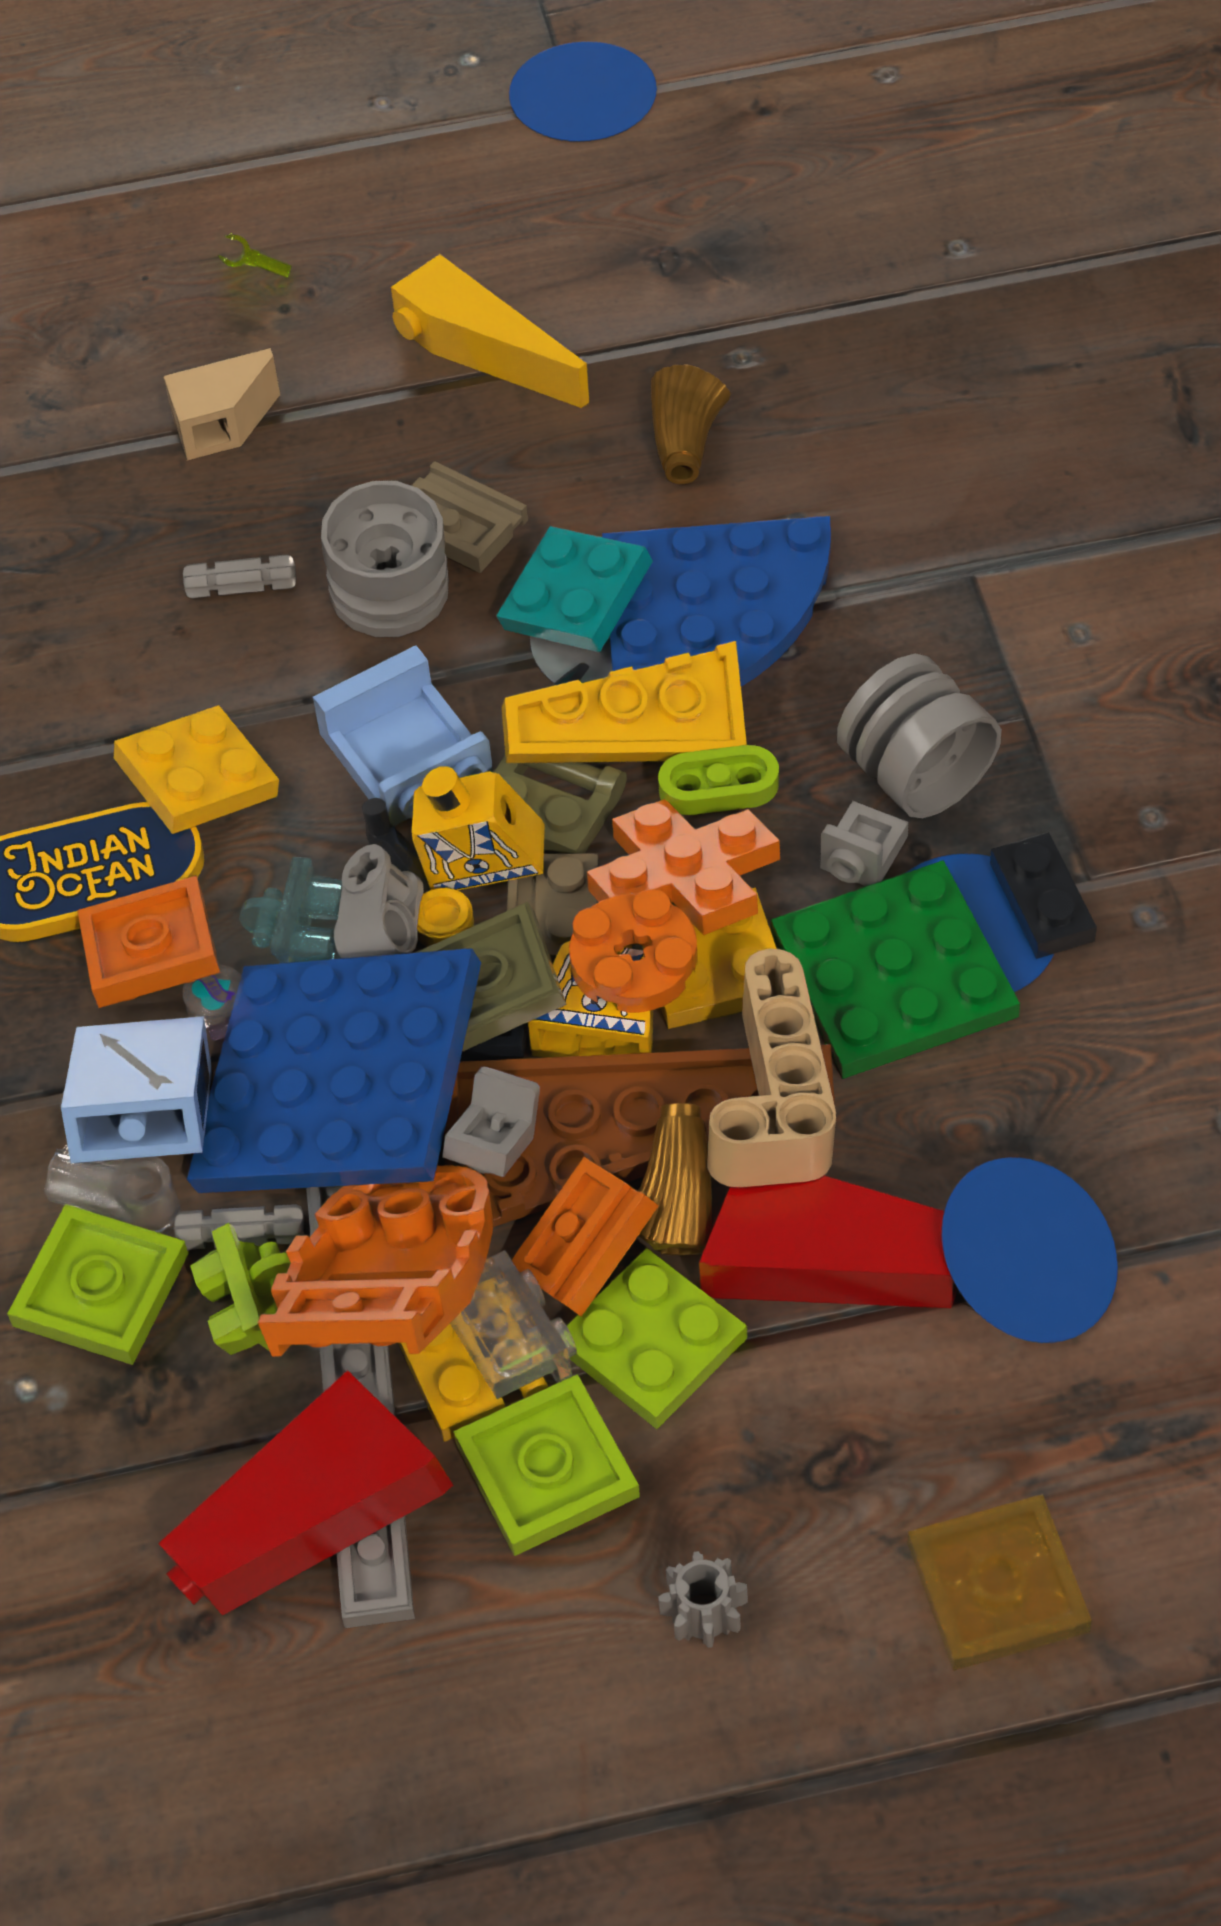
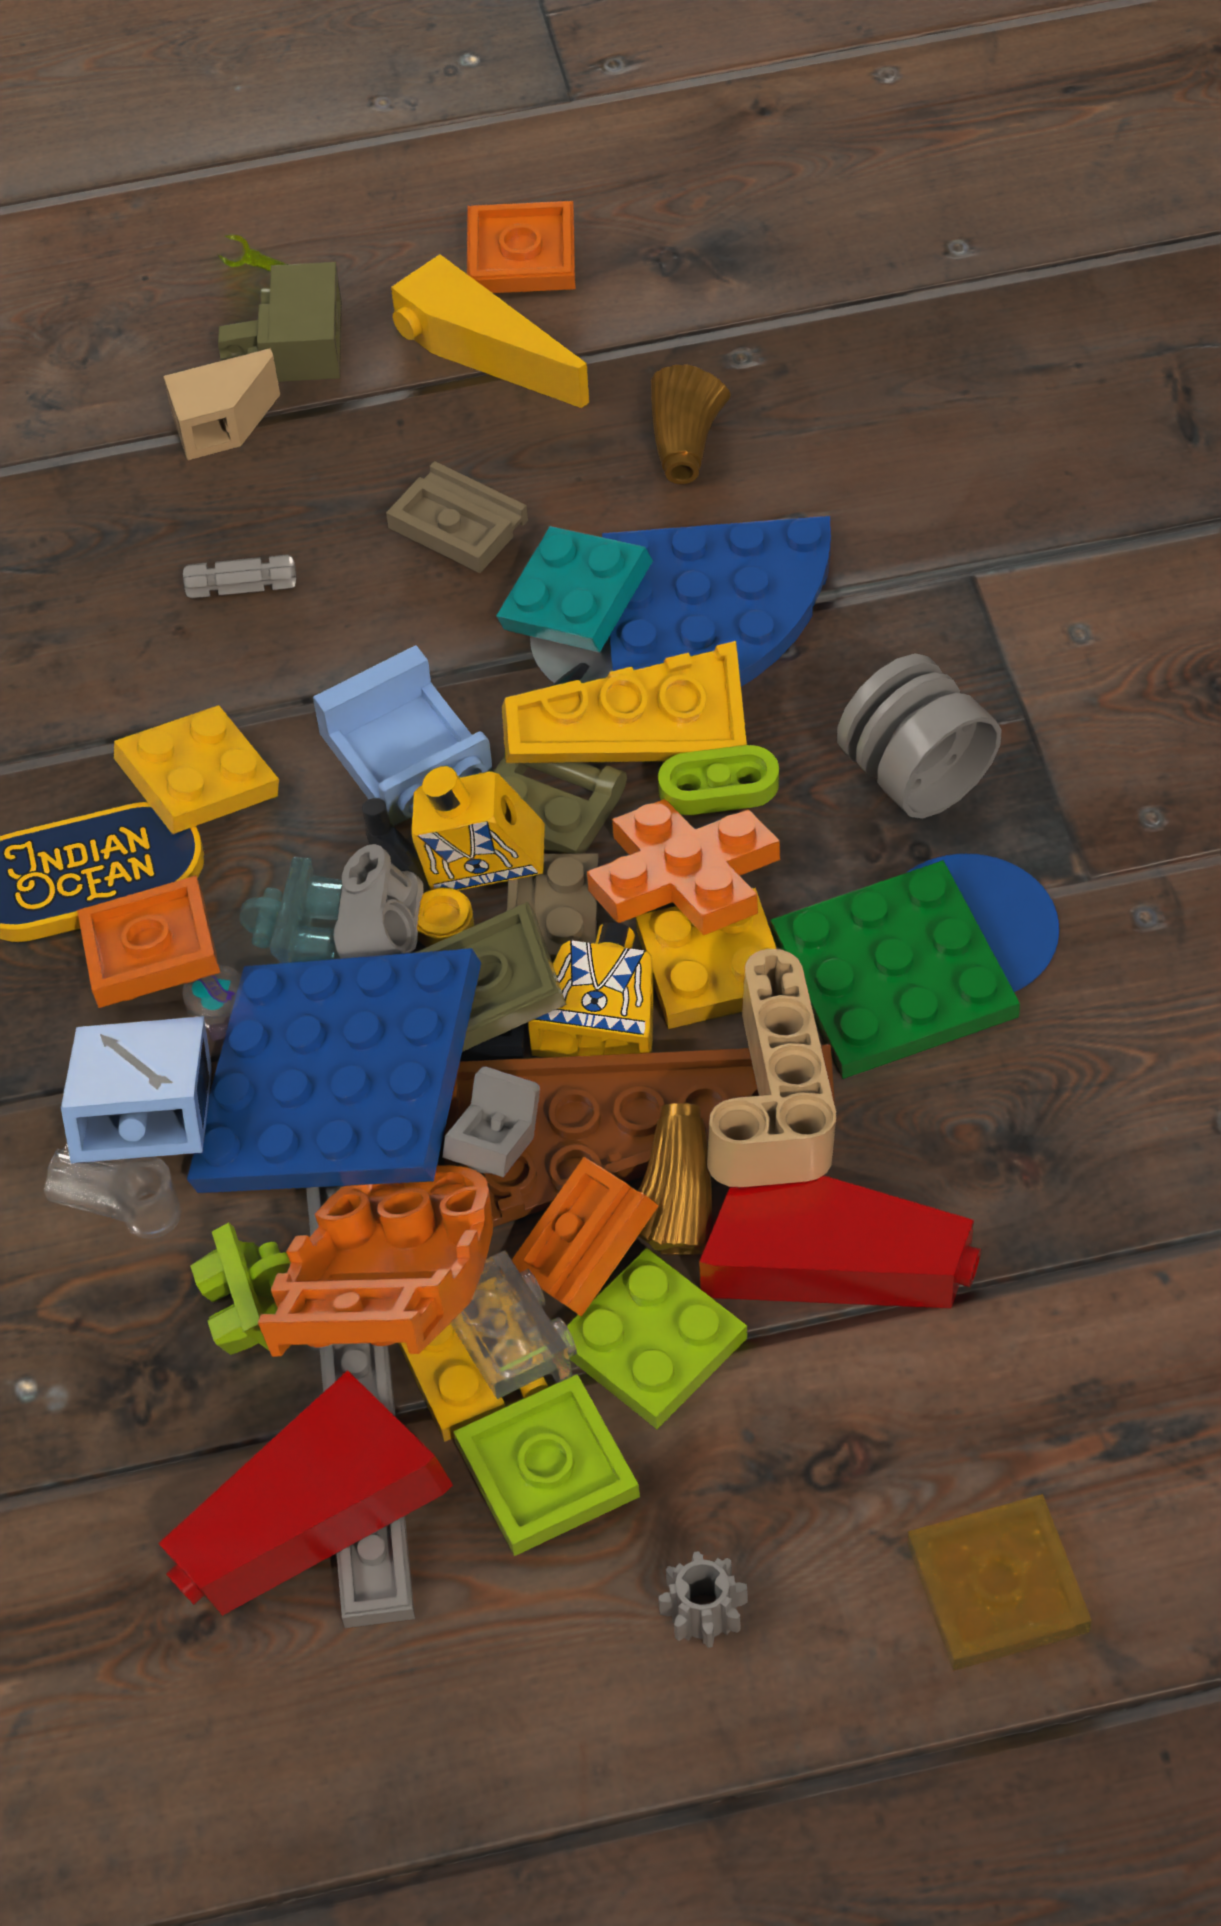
lime plate [7,1204,189,1365] -> none
light grey axle [174,1204,305,1250] -> none
light grey wheel [321,481,449,637] -> none
blue sticker [509,42,657,141] -> none
orange plate [569,889,698,1013] -> none
light grey bracket [820,801,909,886] -> none
blue sticker [942,1157,1118,1343] -> none
black plate [990,832,1097,959] -> none
none -> olive hinge [218,262,342,382]
none -> orange plate [467,201,576,293]

